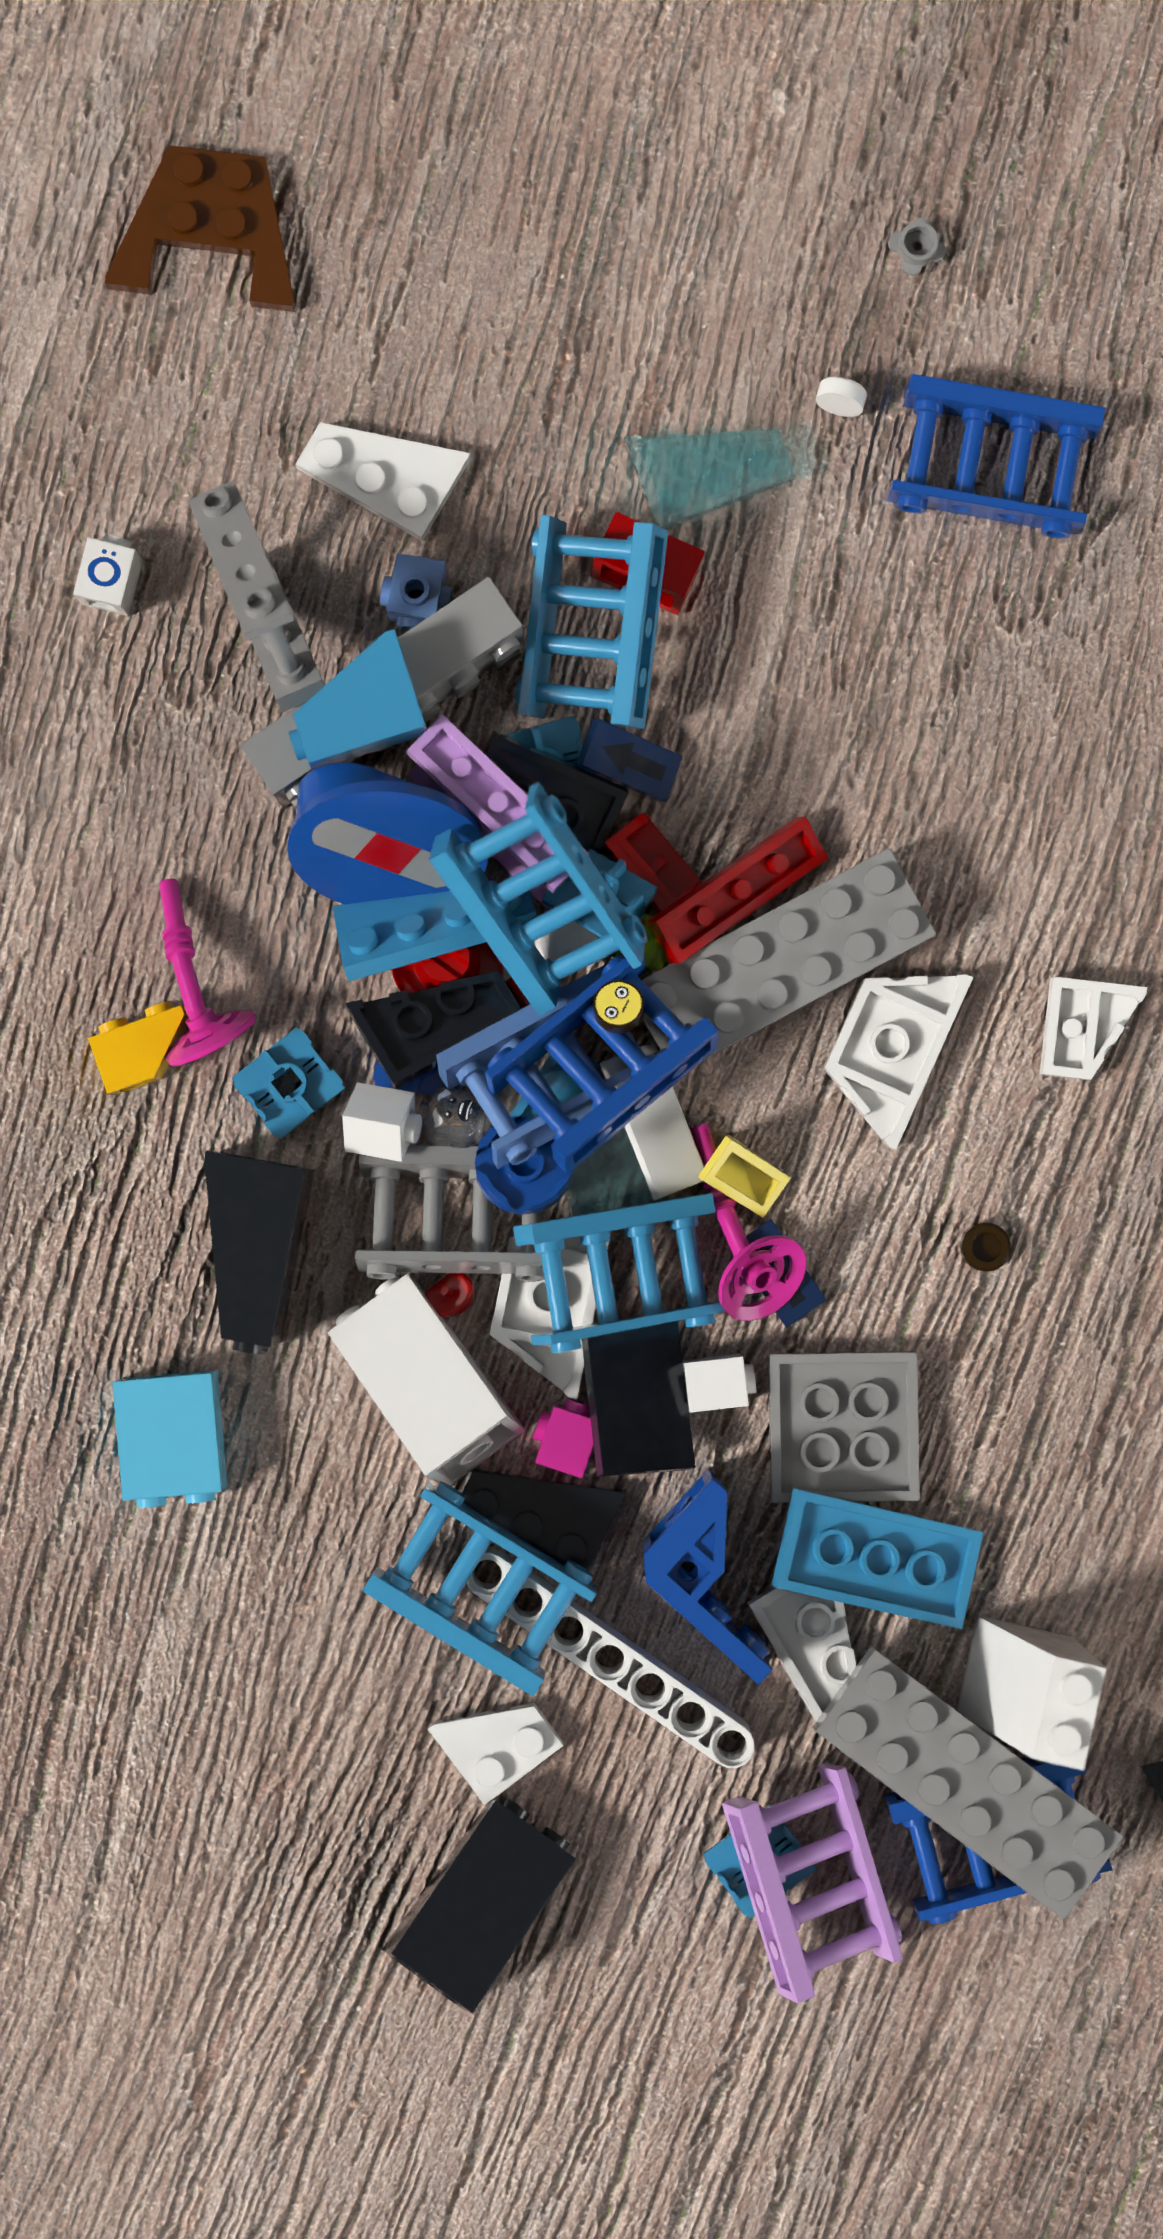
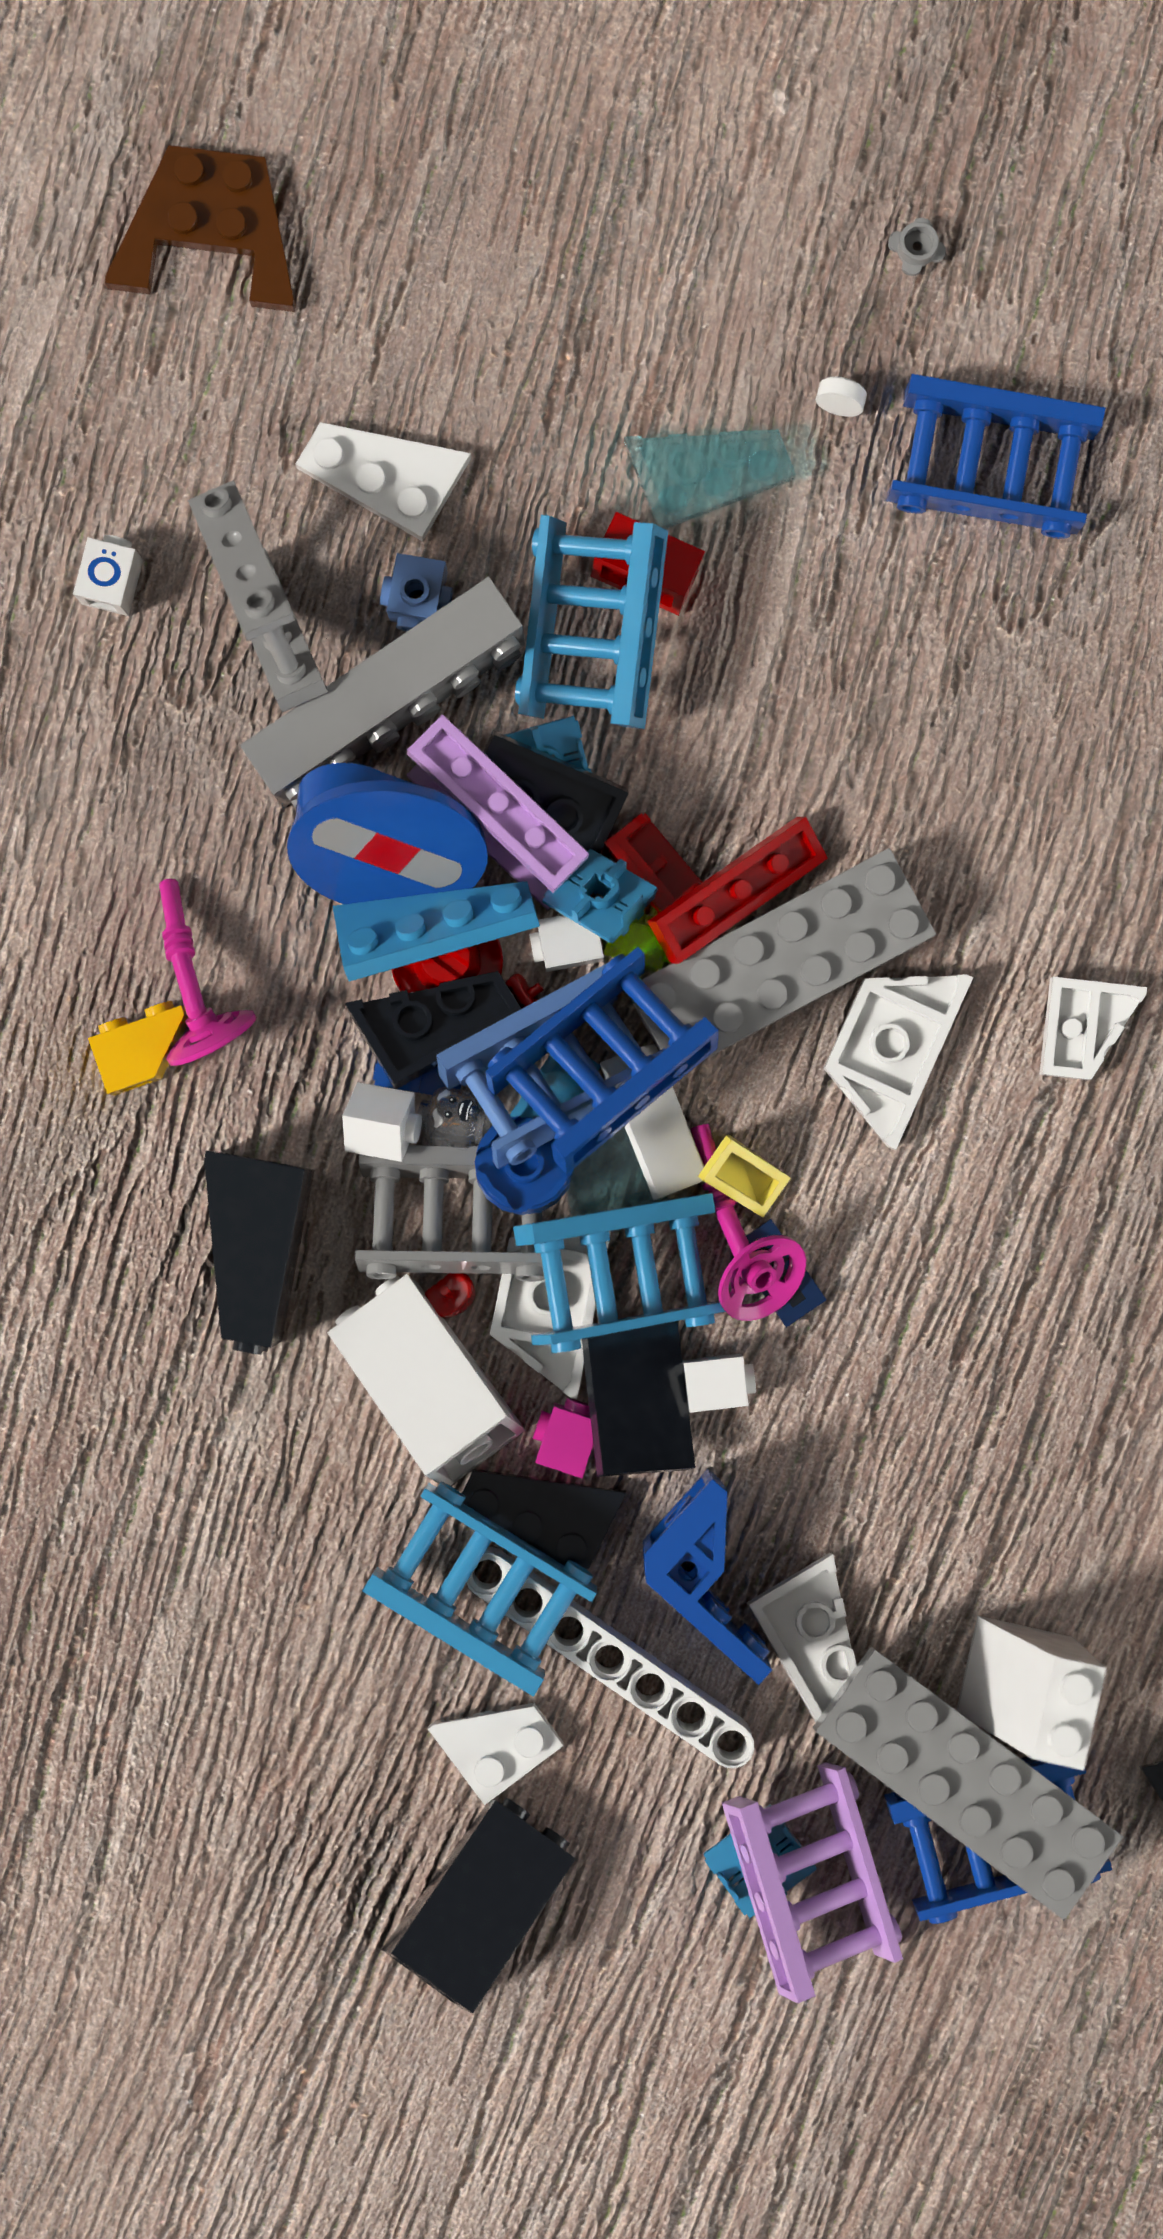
medium azure brick [112,1370,228,1508] -> none
dark azure piece [232,1027,345,1140] -> none
dark azure slope [289,629,427,770] -> none
dark azure fence [429,782,647,1016] -> none
dark blue tile [576,719,683,802] -> none
tile [593,980,644,1033] -> none
light grey plate [768,1351,920,1503] -> none
dark azure plate [771,1488,984,1629] -> none
dark brown tile [960,1222,1011,1272] -> none

